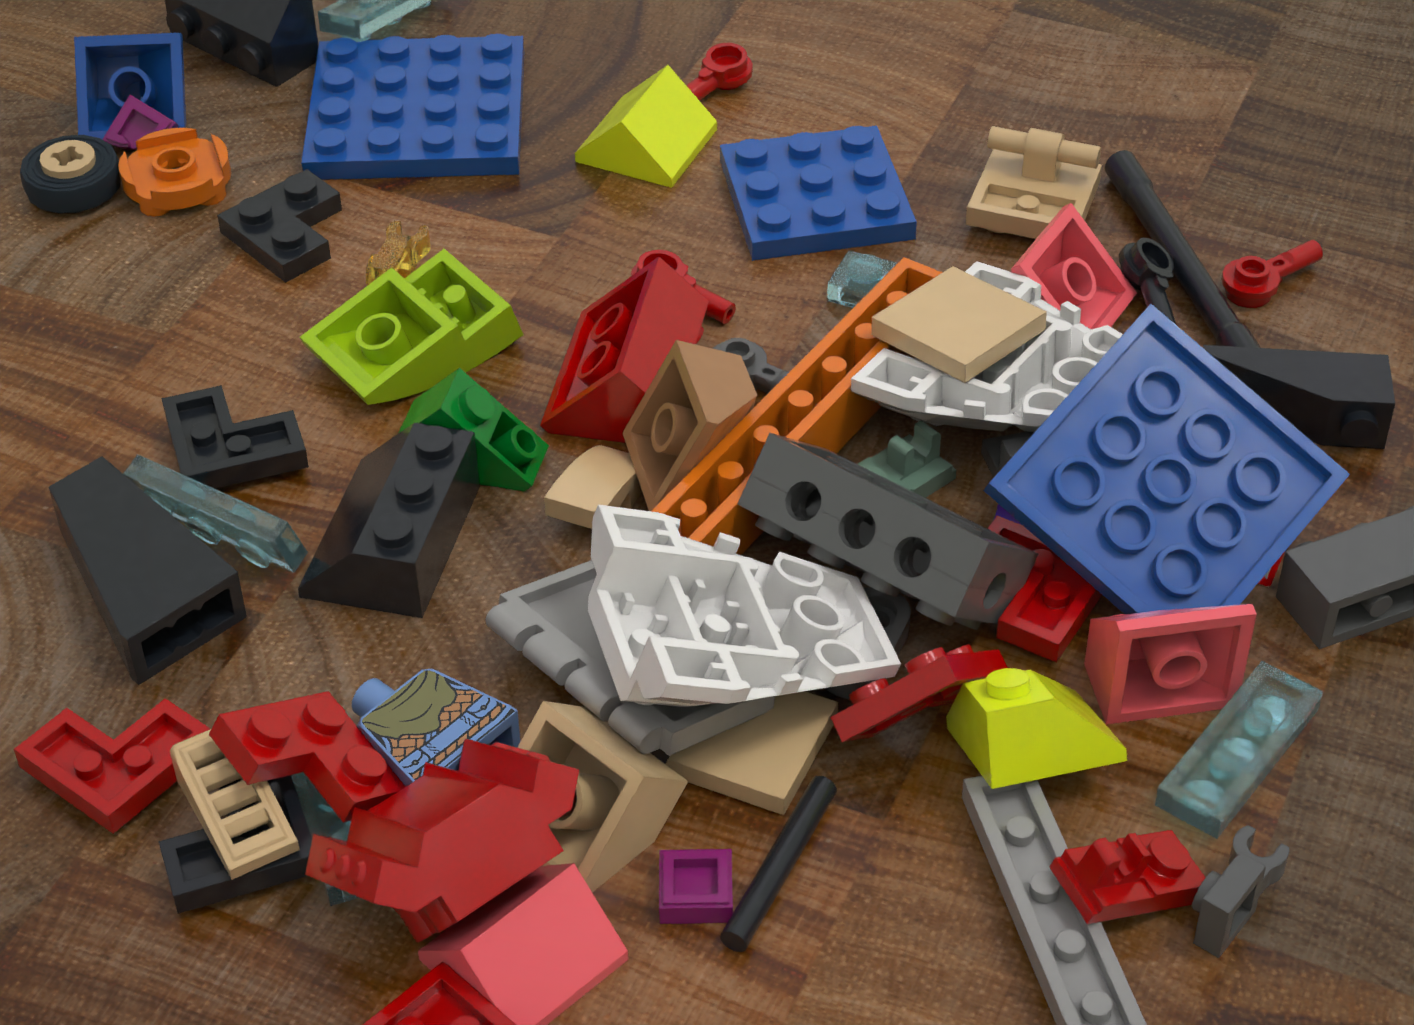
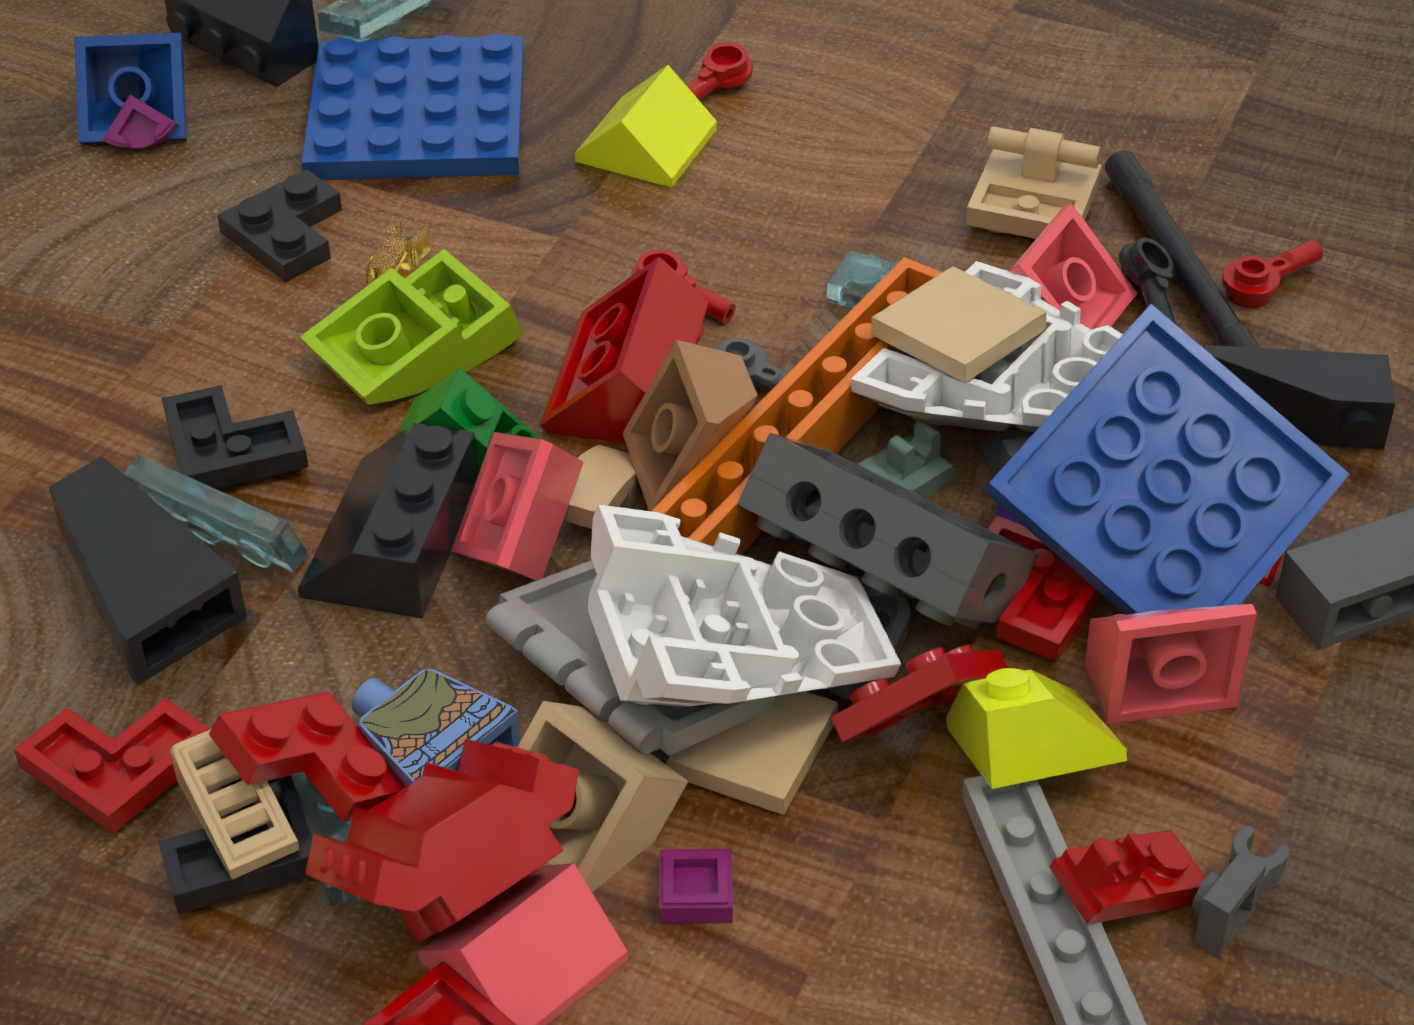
black wheel [20,135,121,213] -> none
orange plate [118,128,231,217] -> none
blue plate [720,126,917,261] -> none
black bar [720,776,837,952] -> none
clear light blue plate [1155,661,1323,839] -> none
none -> coral slope [451,432,584,581]

